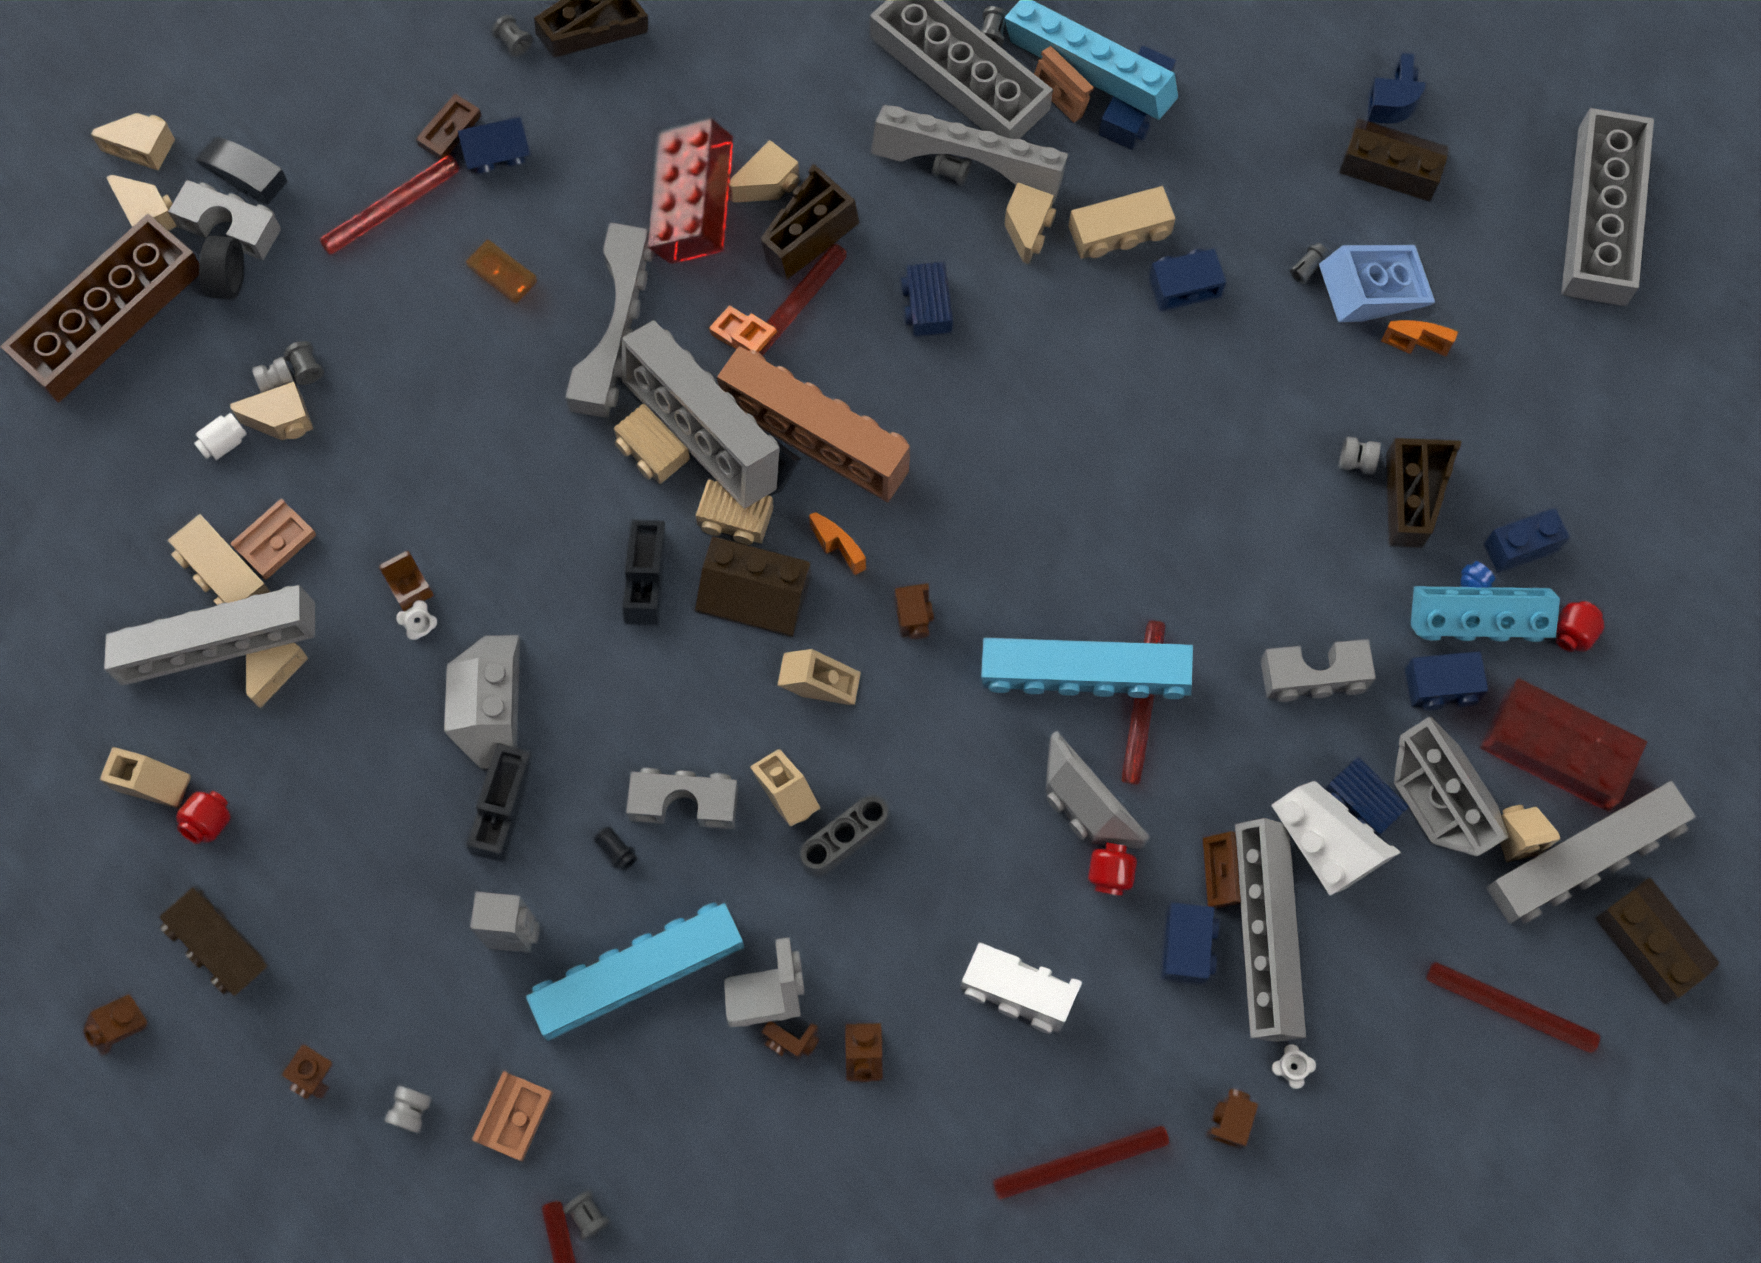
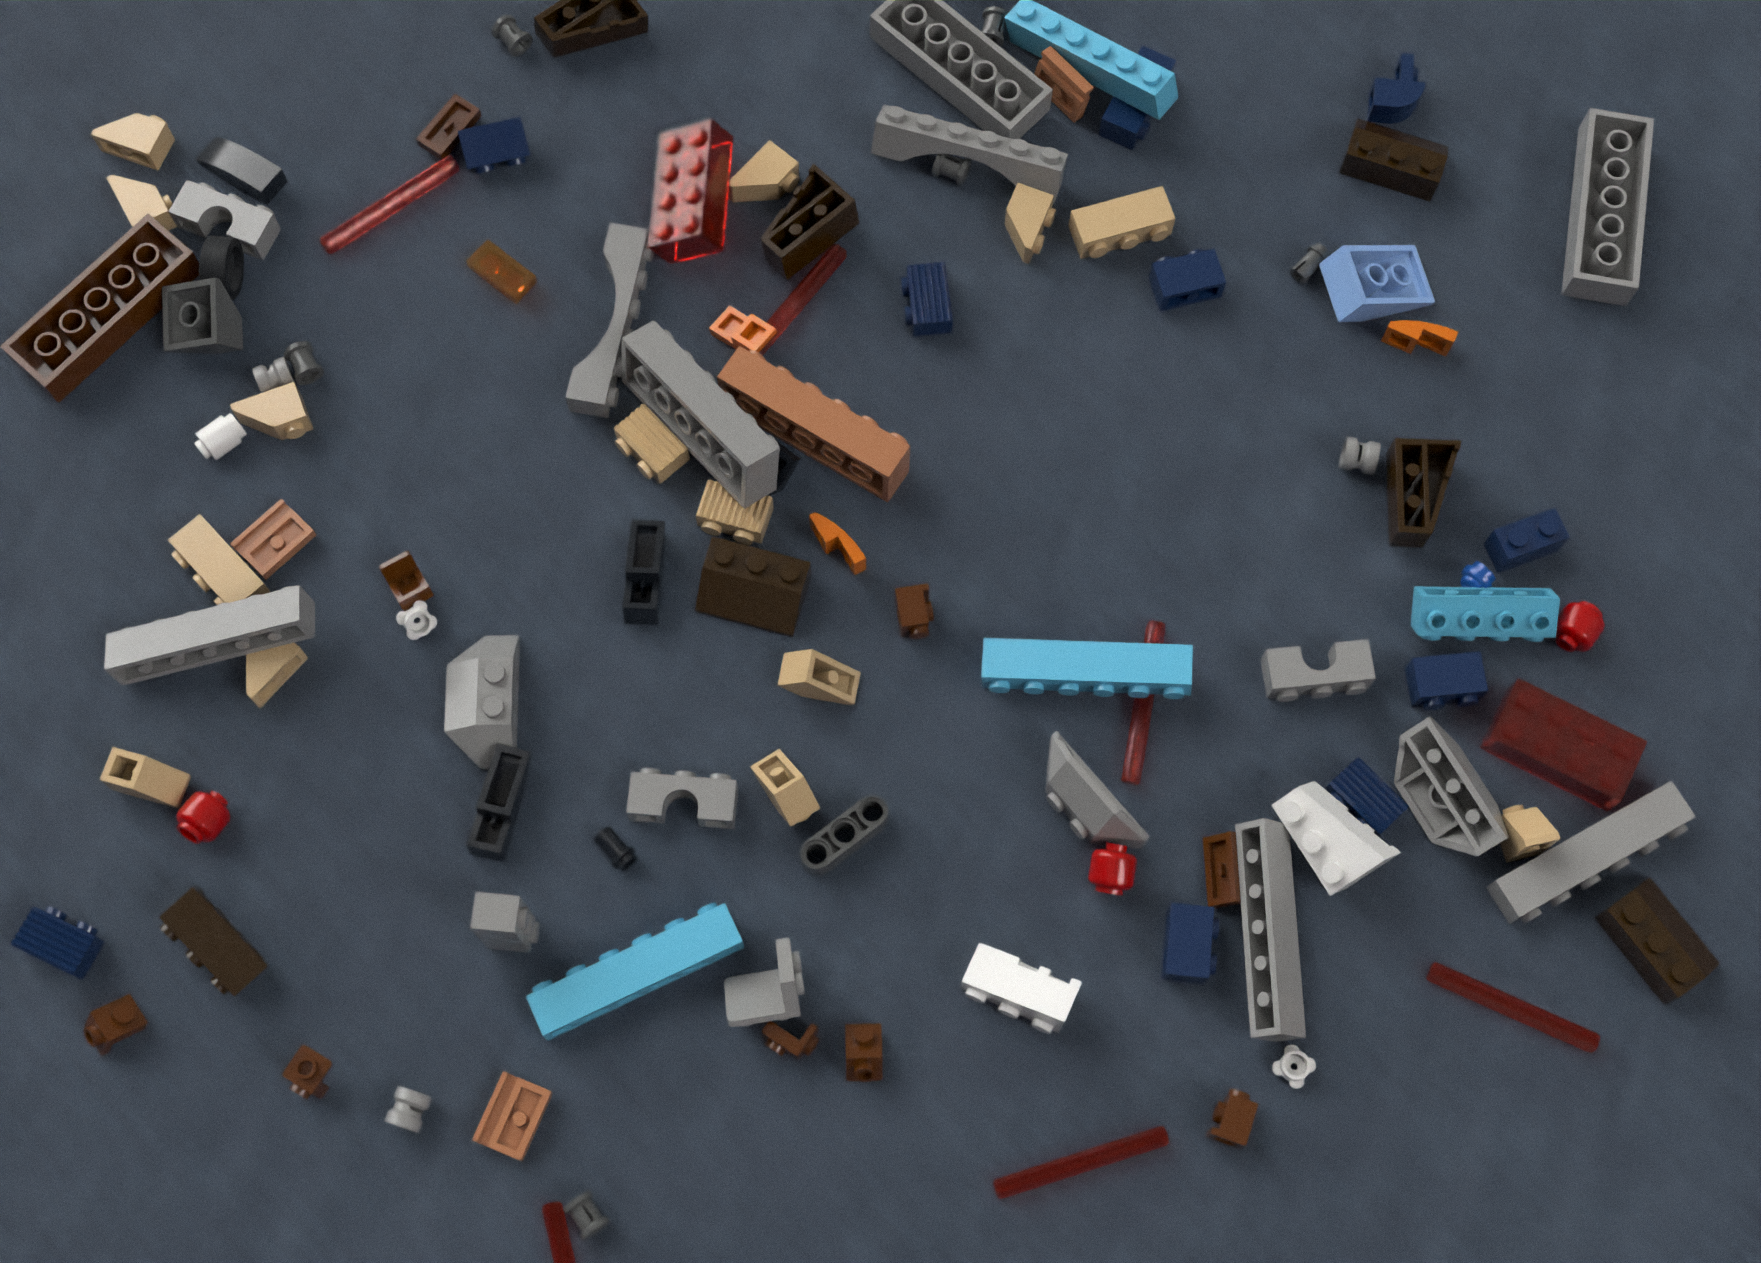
none -> dark blue brick [11,905,105,981]
none -> dark grey slope [162,278,243,354]

